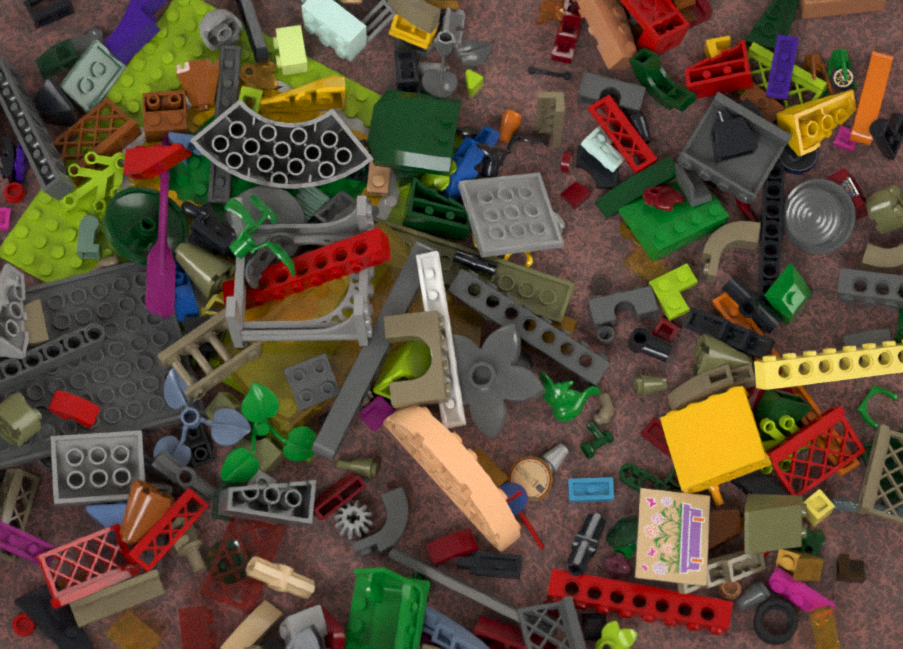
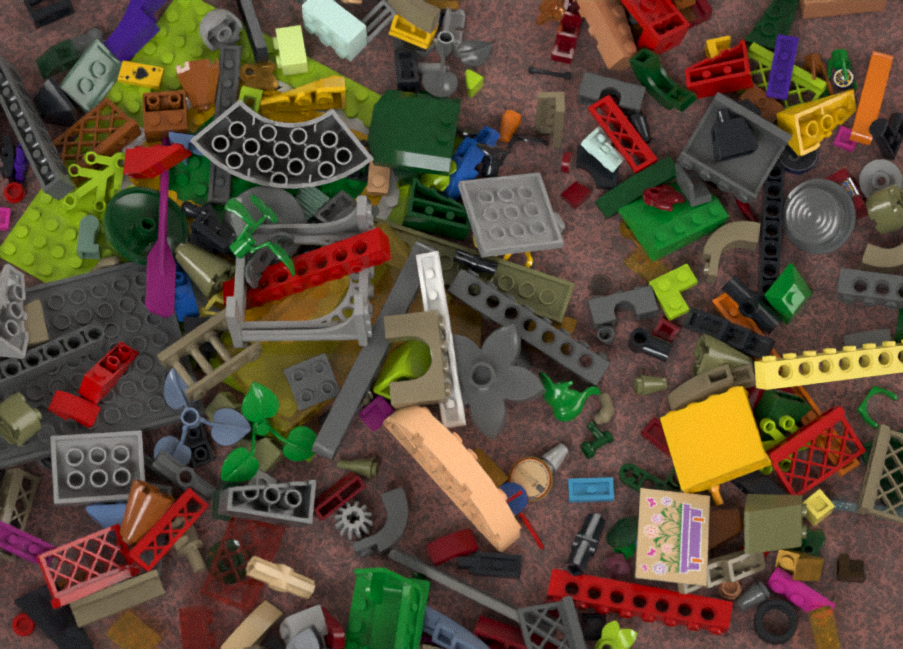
none -> red slope [78,341,139,405]
none -> yellow tile [118,61,165,90]
none -> light grey dish [859,159,903,198]

